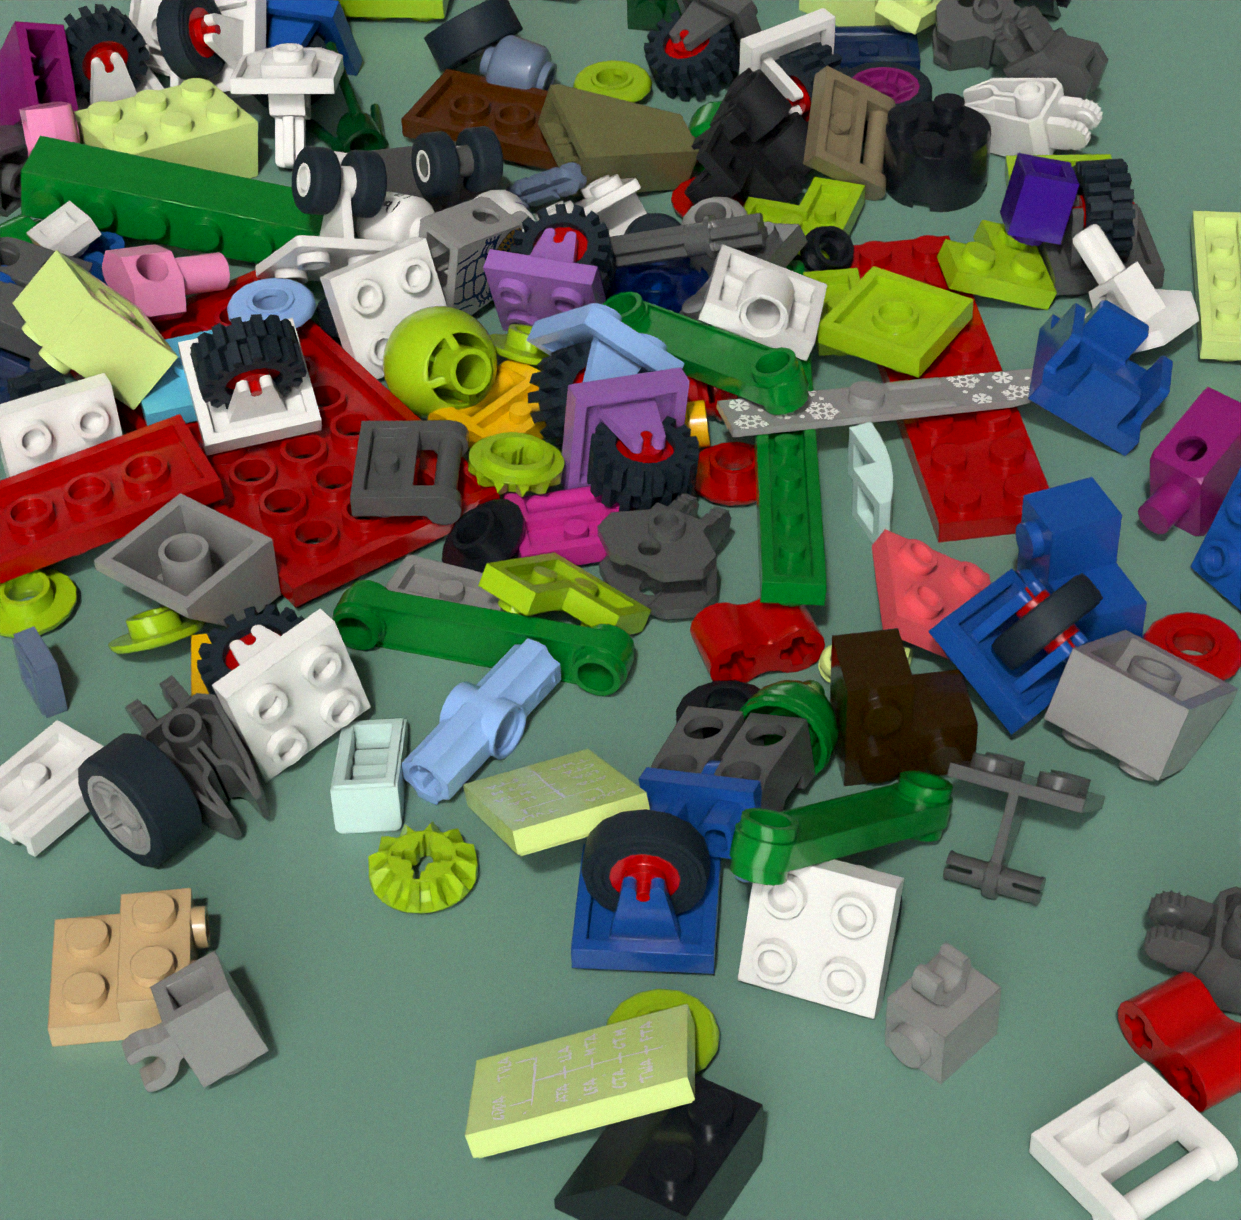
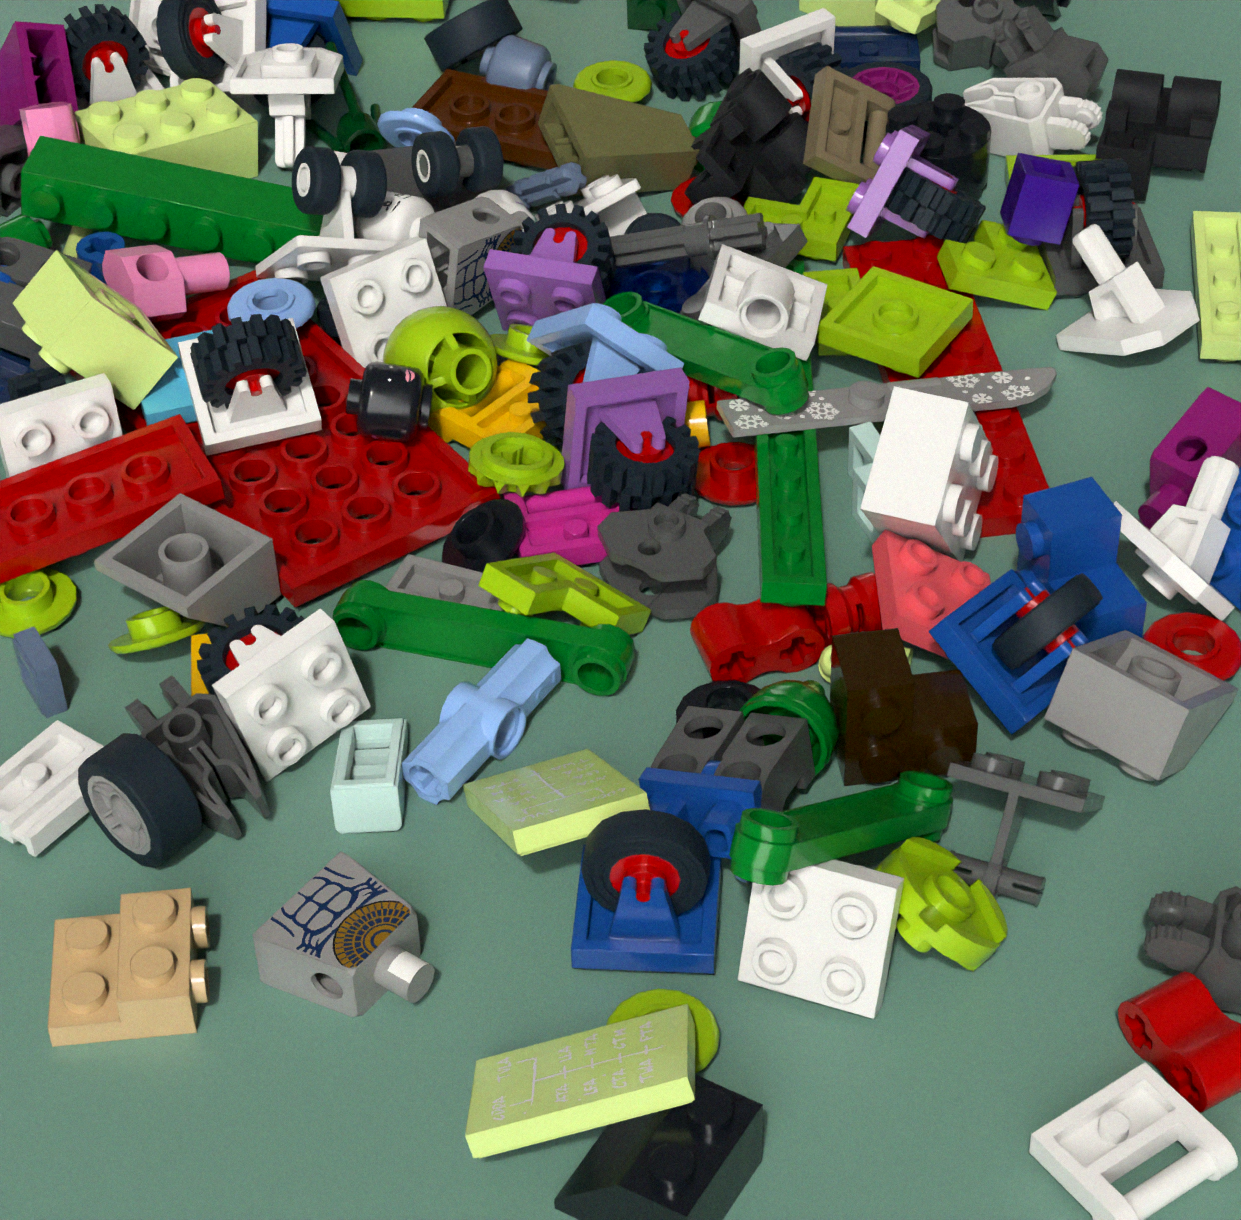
white plate [26,201,102,258] -> none
light grey brick [121,951,269,1092] -> none
dark grey plate [350,420,469,525] -> none
lime gear [368,821,478,913] -> none
black plate [800,226,854,272] -> none
light grey brick [885,942,1001,1084] -> none
blue panel [1028,300,1173,456] -> none
none -> light grey torso [252,851,434,1017]
none -> black head [346,361,433,443]
none -> light blue piece [377,108,455,148]
none -> red wheel [808,571,883,648]
none -> plate [846,124,986,244]
none -> white brick [860,386,999,562]
none -> lime plate [874,837,1008,971]
none -> black plate [1095,69,1222,201]
none -> white piece [1113,456,1239,621]

